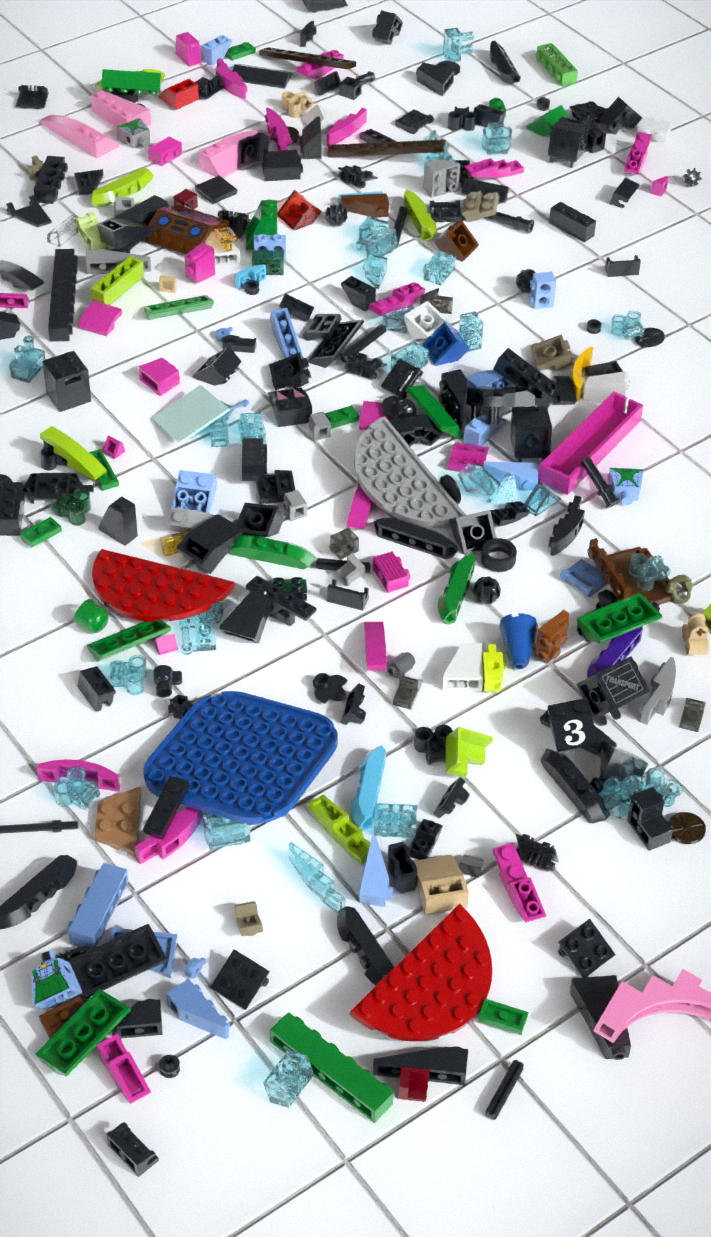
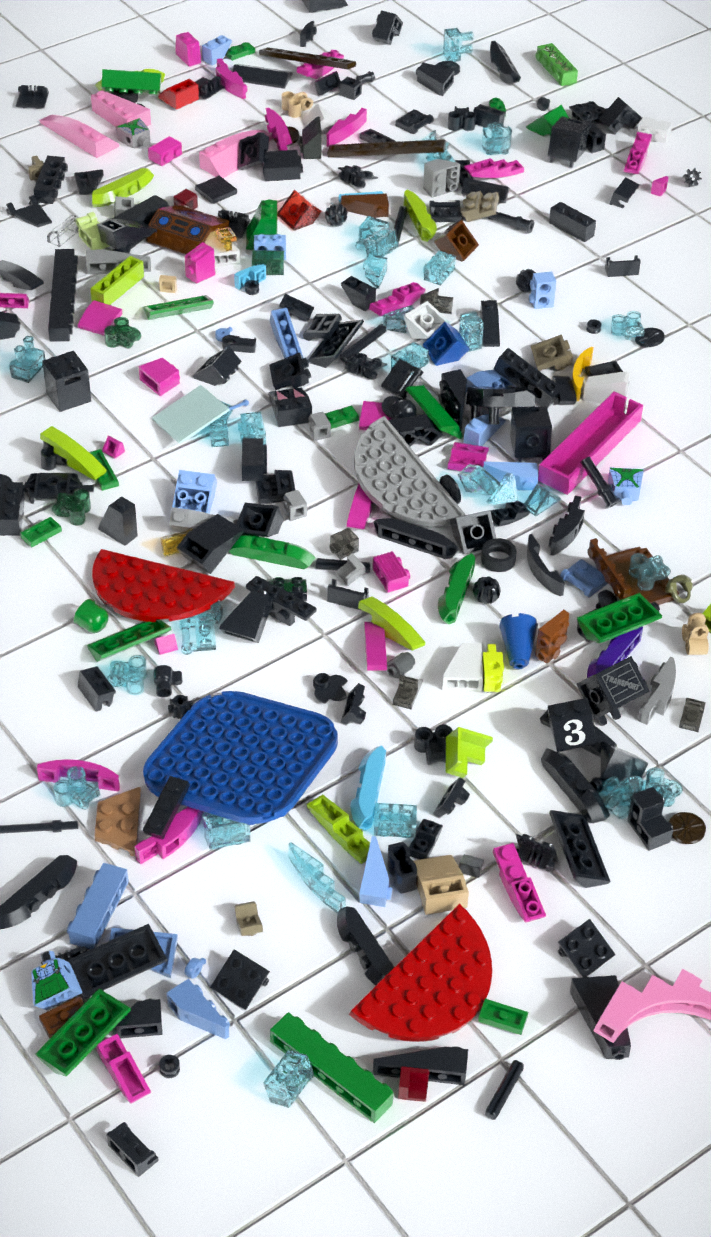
none -> clear green piece [104,317,142,349]
none -> lime slope [358,596,426,651]
none -> black slope [479,300,500,347]
none -> black slope [527,534,565,596]
none -> black slope [549,810,611,888]

